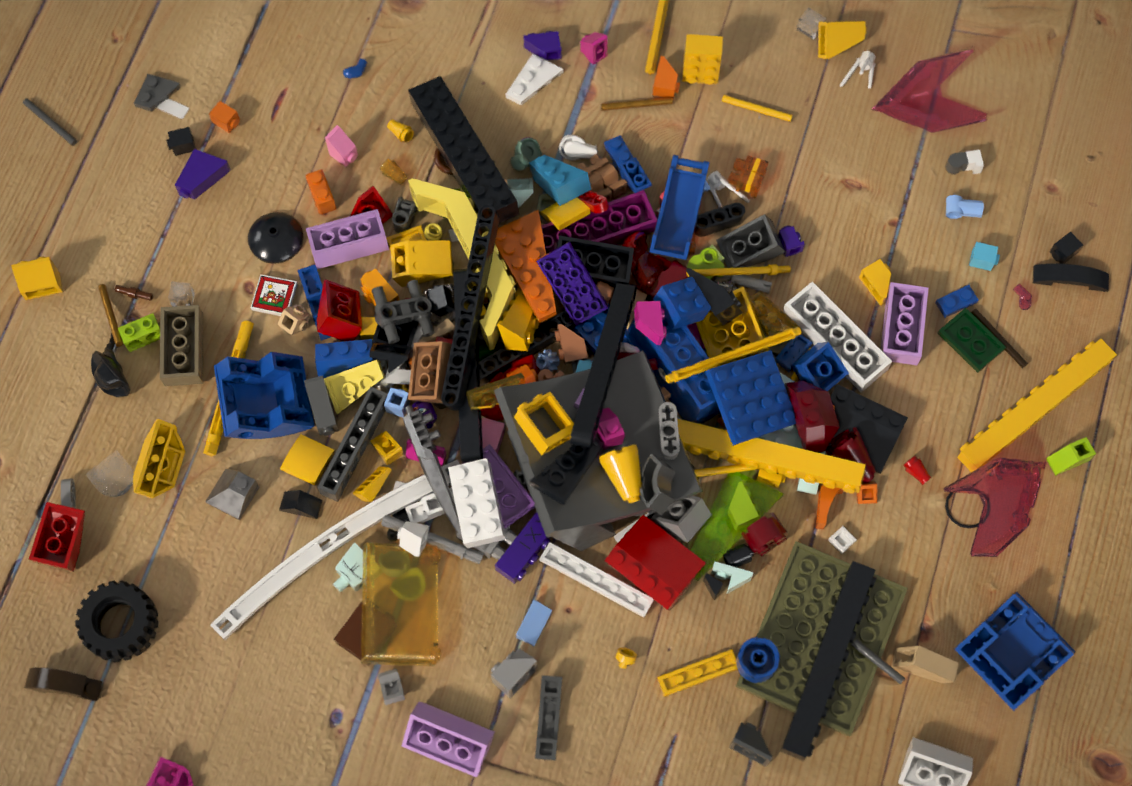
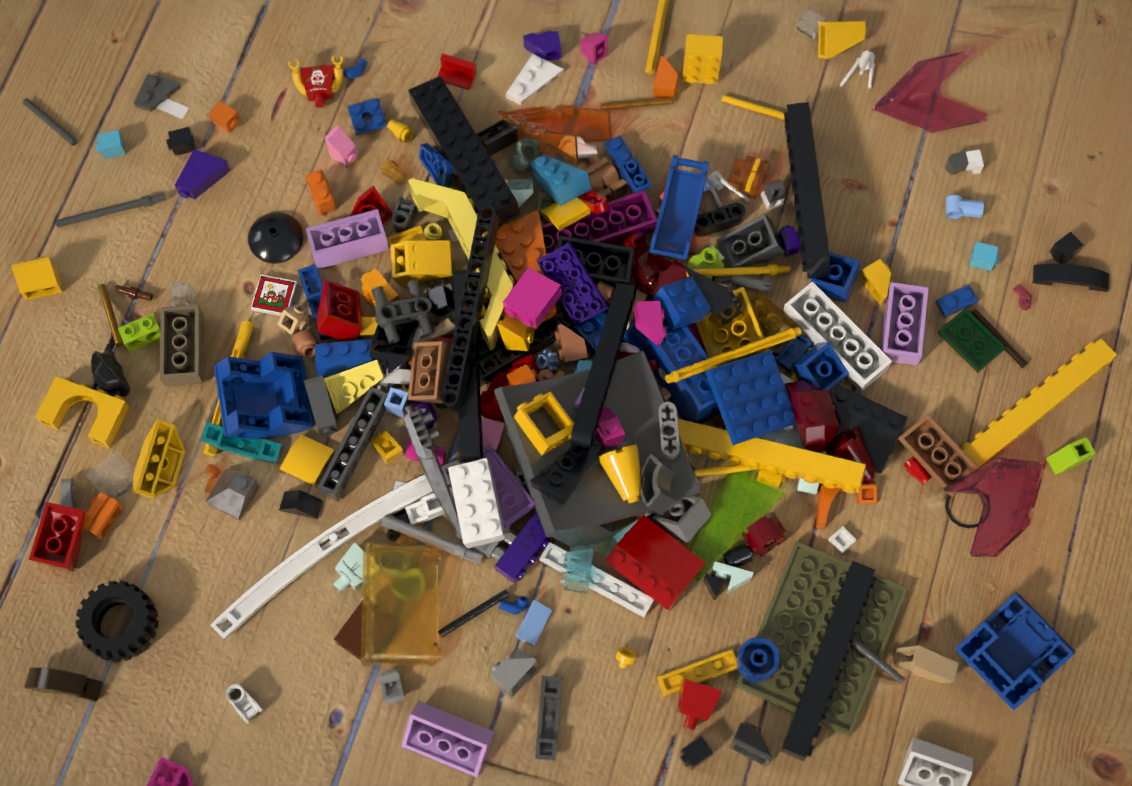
yellow slope [353,466,392,502] -> none
white slope [397,521,429,557] -> none
clear yellow wing [466,373,525,410] -> none
lime slope [727,481,760,531] -> none
none -> yellow arch [35,376,130,448]
none -> dark grey bar [55,193,166,227]
none -> orange brick [83,492,123,540]
none -> medium azure brick [95,130,126,159]
none -> teal slope [200,422,282,463]
none -> clear orange hand [205,464,219,493]
none -> white piece [226,684,263,724]
none -> torso [288,55,344,108]
none -> nougat head [292,330,319,358]
none -> blue piece [347,98,387,135]
none -> blue wing [419,143,453,188]
none -> red panel [437,53,477,90]
none -> black bar [438,589,510,638]
none -> black slope [477,119,518,156]
none -> clear orange windscreen [498,105,612,164]
none -> blue arm [499,596,529,615]
none -> dark pink brick [503,267,562,329]
none -> clear light blue slope [561,544,594,594]
none -> red torso [678,679,722,730]
none -> black brick [680,736,713,770]
none -> dark grey leg [760,179,785,210]
none -> black brick [784,102,830,279]
none -> blue brick [810,252,860,303]
none -> medium nougat slope [898,414,982,497]

